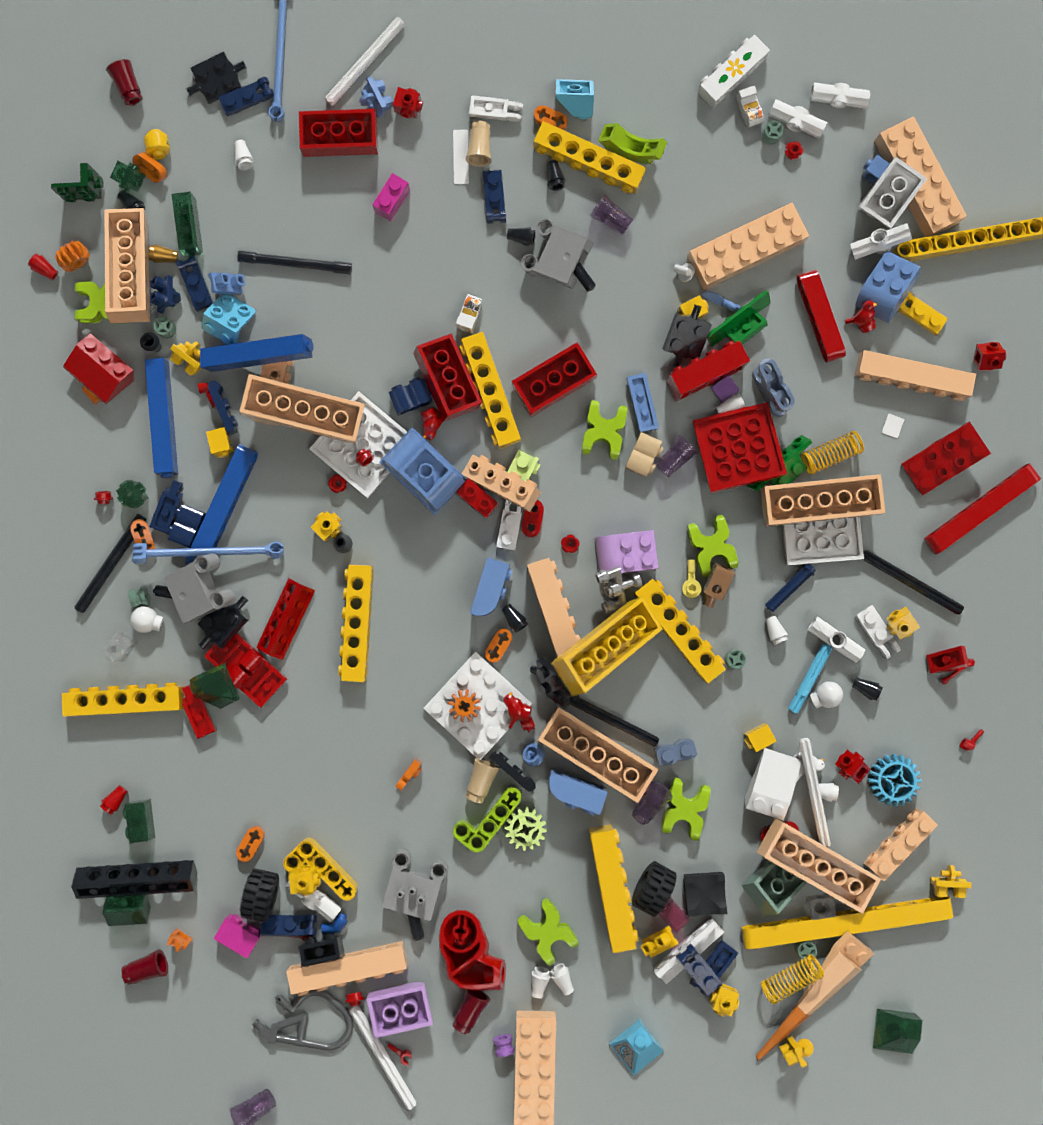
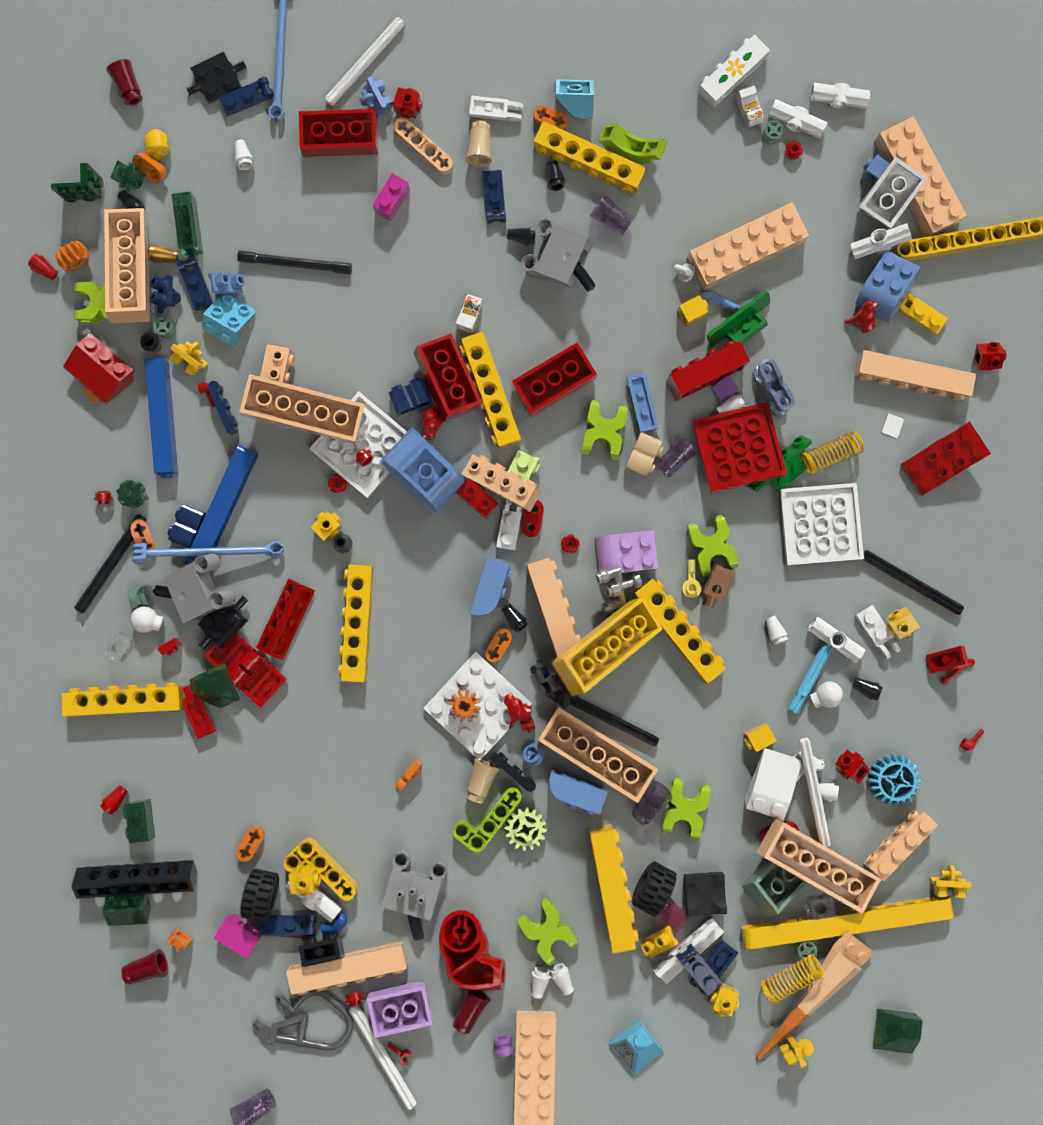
dark blue hinge [149,480,183,534] -> none
blue brick [200,334,314,372] -> none
yellow brick [206,427,234,458] -> none
white sticker [453,130,469,184] -> none
sand blue brick [654,738,697,766] -> none
black plate [662,304,712,368] -> none
sand green wheel [725,650,746,669] -> none
light nougat brick [760,474,886,527] -> none
dark blue axle [765,564,816,612] -> none
red beam [796,270,846,363] -> none
red beam [924,463,1041,555] -> none
none -> red plate [157,638,183,656]
none -> light nougat beam [394,118,453,175]

